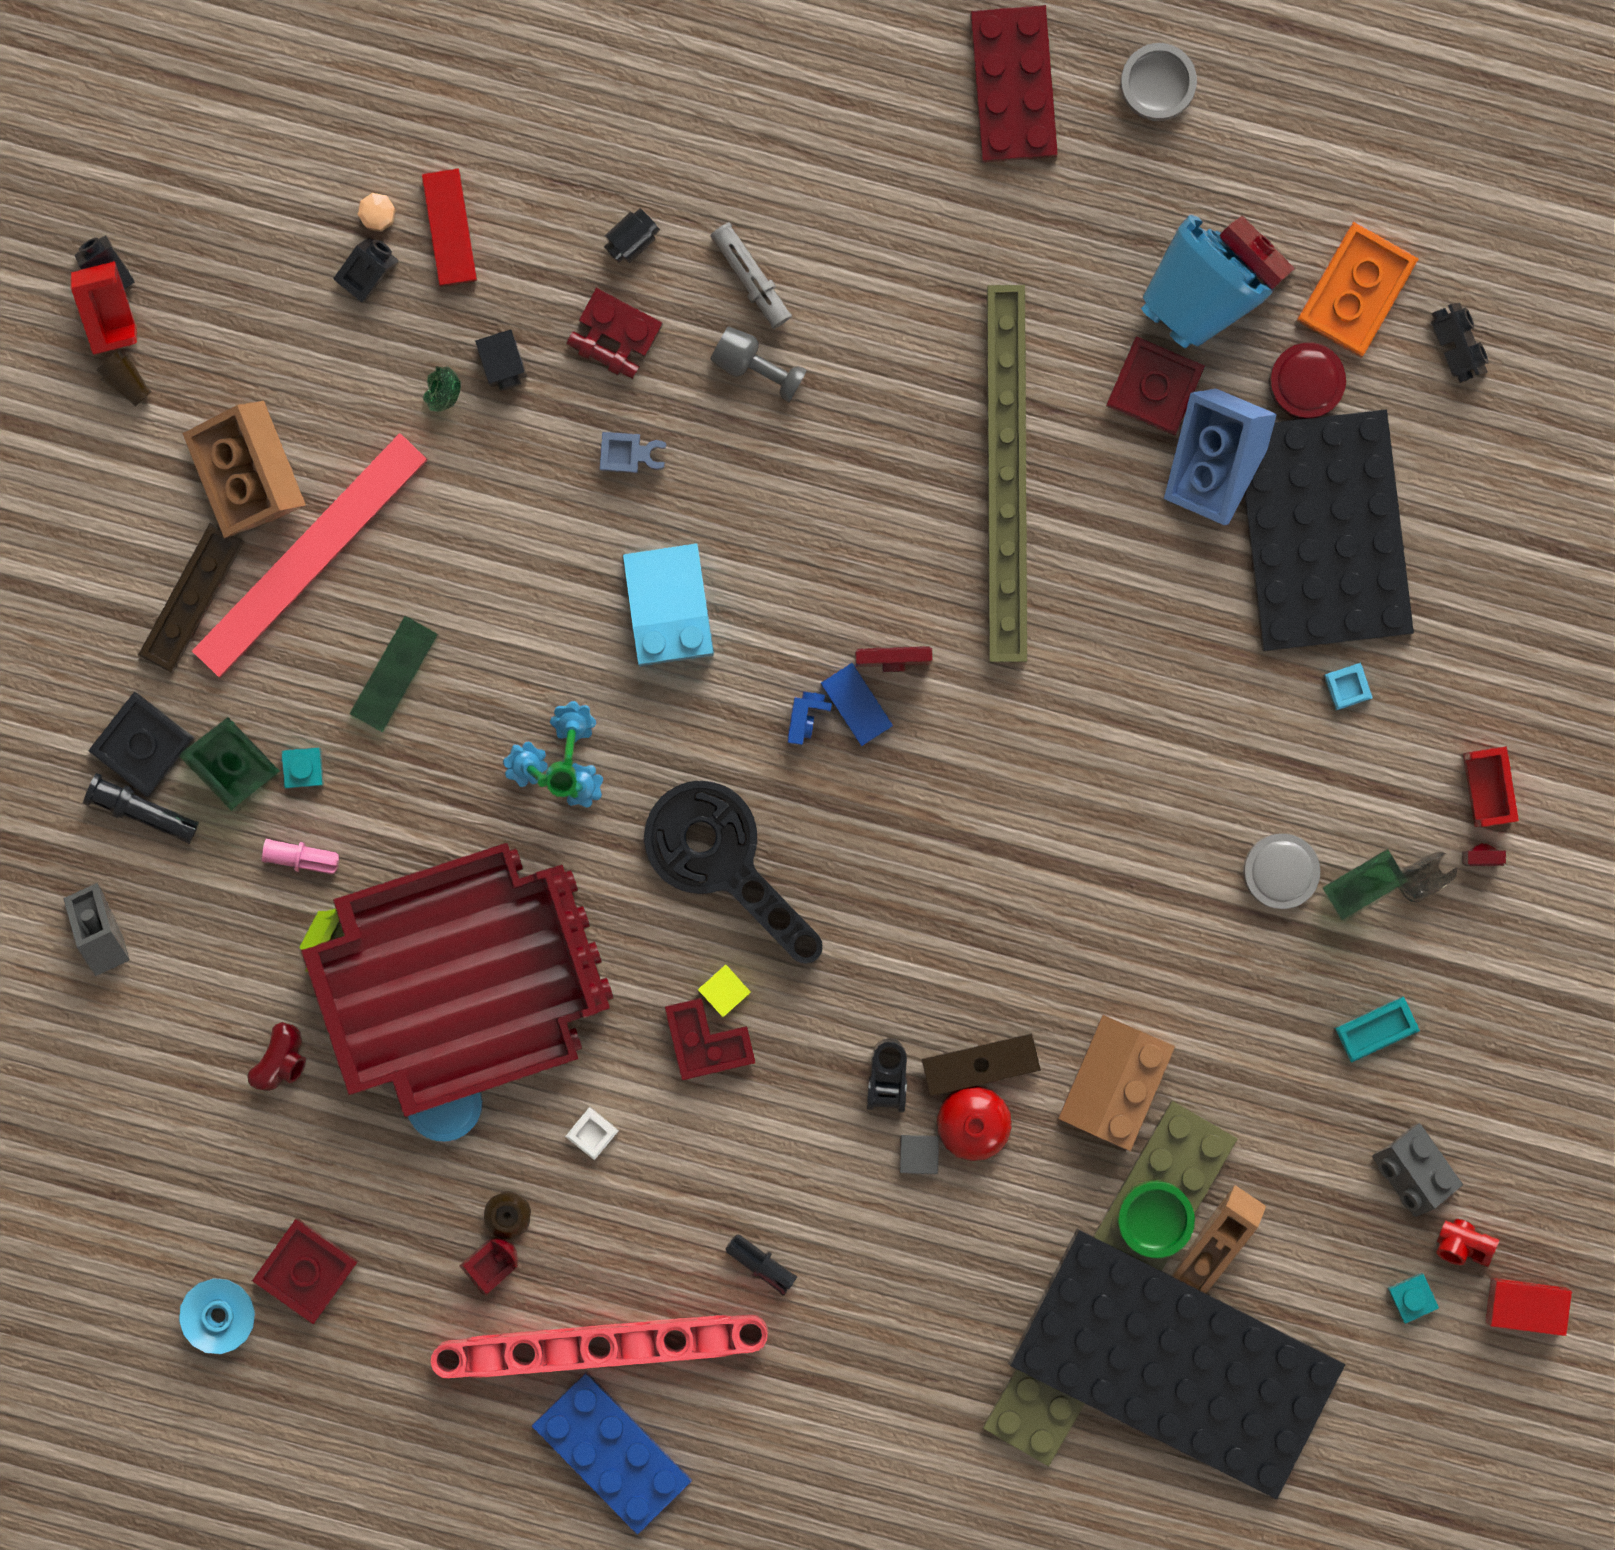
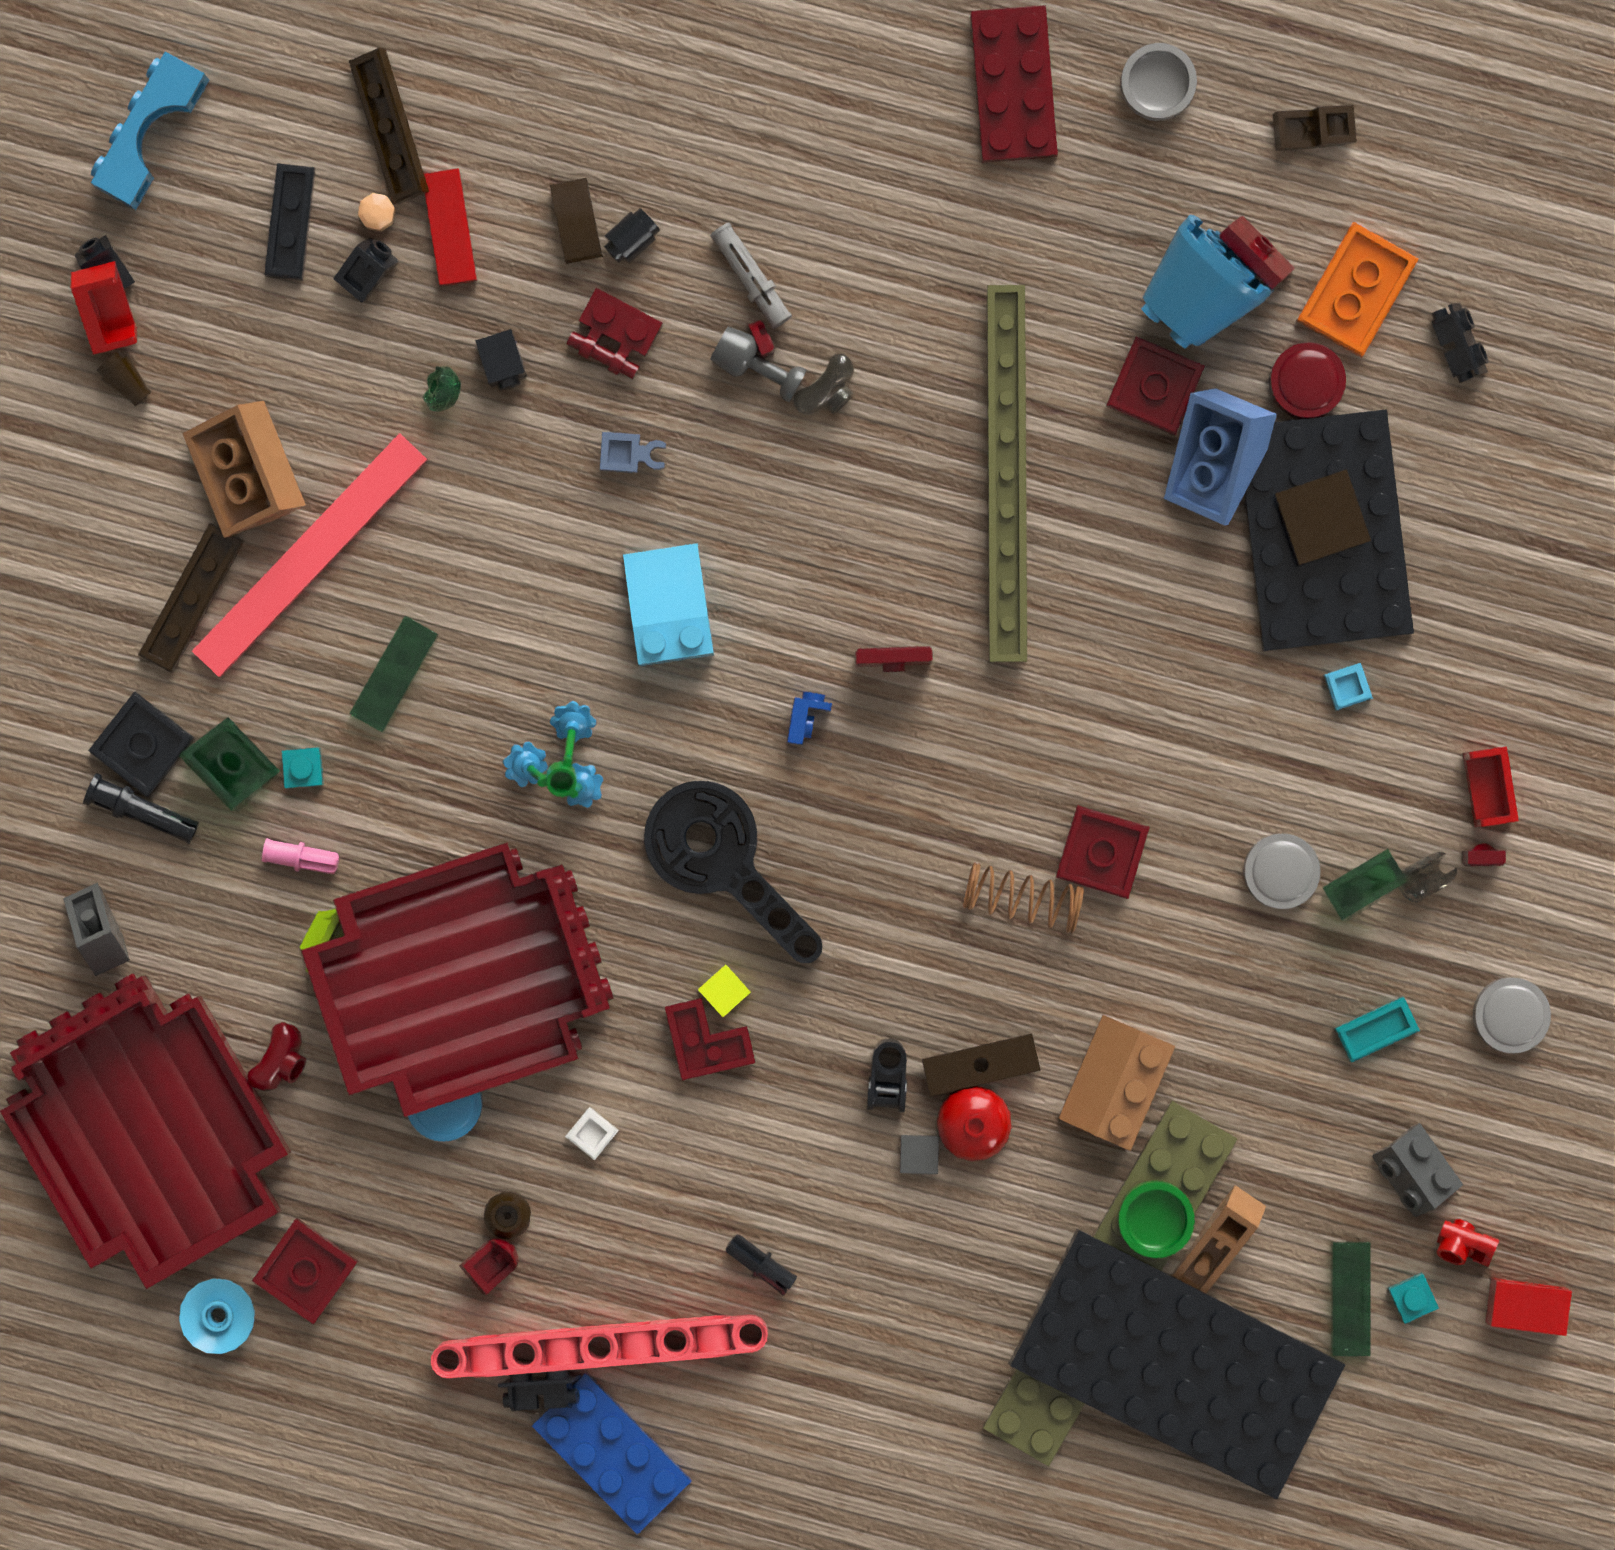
blue tile [821,663,893,746] -> none
none -> dark red panel [0,973,291,1289]
none -> dark azure arch [91,52,209,210]
none -> black tile [264,163,316,281]
none -> dark brown tile [349,48,429,204]
none -> black hinge [498,1370,581,1411]
none -> dark brown slope [550,178,603,264]
none -> dark red tile [748,320,775,359]
none -> clear smoke piece [794,353,854,415]
none -> medium nougat piece [963,862,1084,934]
none -> dark red plate [1055,805,1150,899]
none -> dark brown slope [1272,105,1357,151]
none -> dark brown tile [1274,469,1371,566]
none -> clear green tile [1331,1241,1371,1356]
none -> light grey piece [1473,977,1551,1053]

